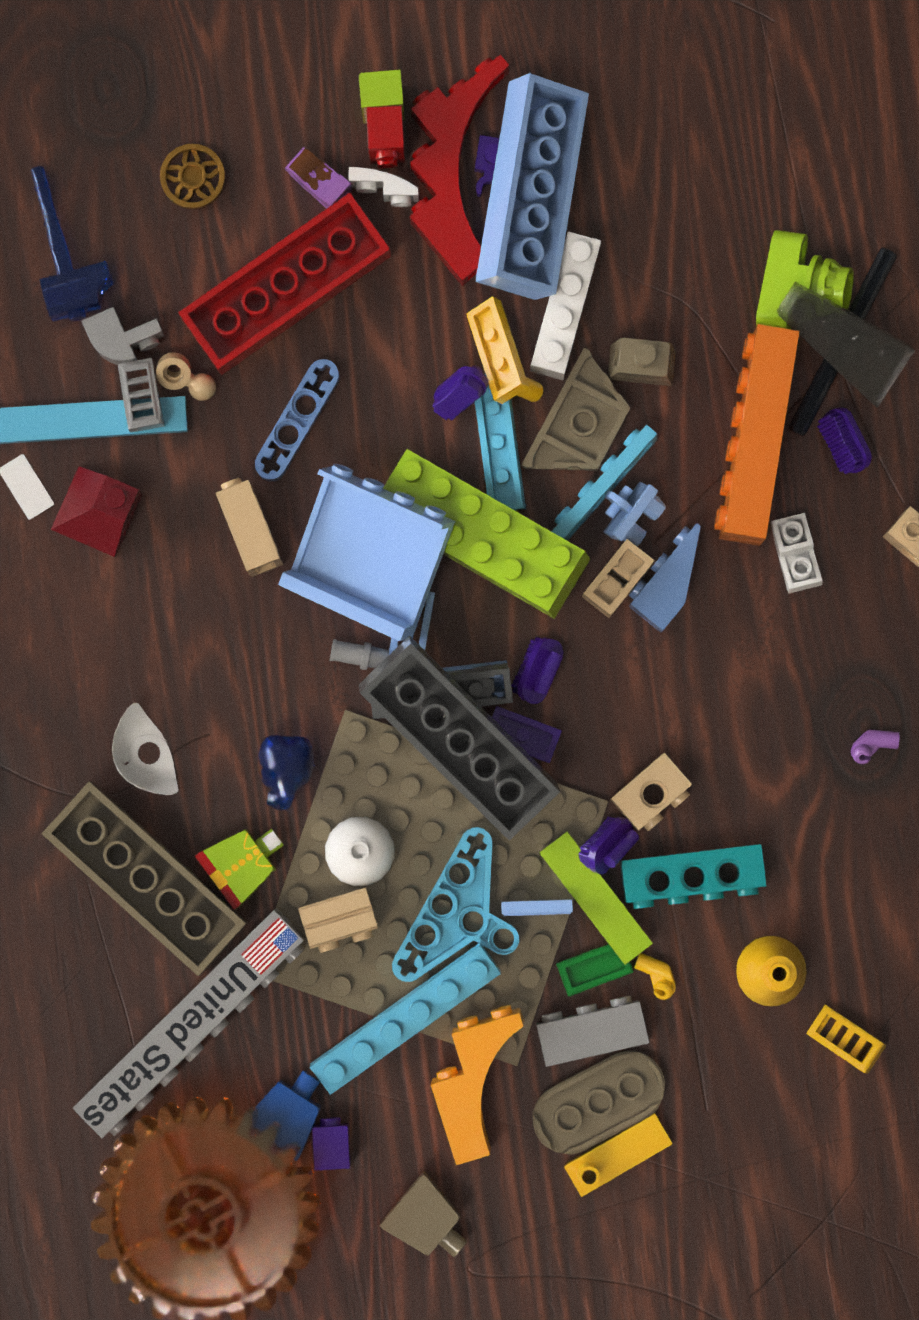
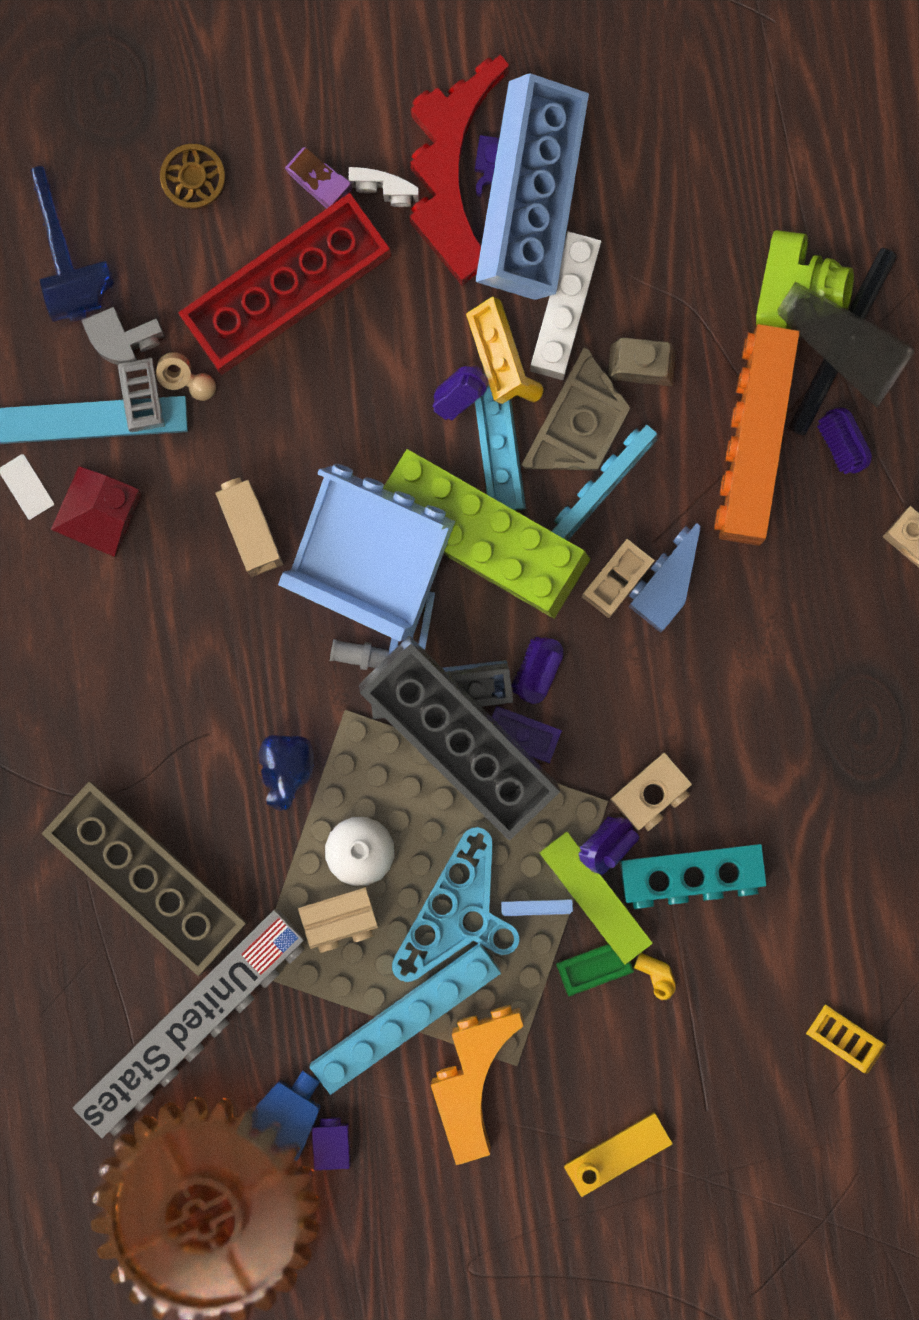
white piece [112,703,179,795] -> none
lime torso [195,828,284,910] -> none
medium blue beam [255,359,339,481] -> none
lime panel [359,70,405,124] -> none
red brick [366,106,405,169] -> none
dark tan torso [379,1171,467,1257] -> none
dark tan tile [533,1050,665,1155] -> none
light grey brick [536,995,649,1067] -> none
light blue hips [603,482,666,546] -> none
yellow cone [737,936,806,1006] -> none
white slope [771,513,823,594] -> none
medium lavender arm [851,730,900,764] -> none

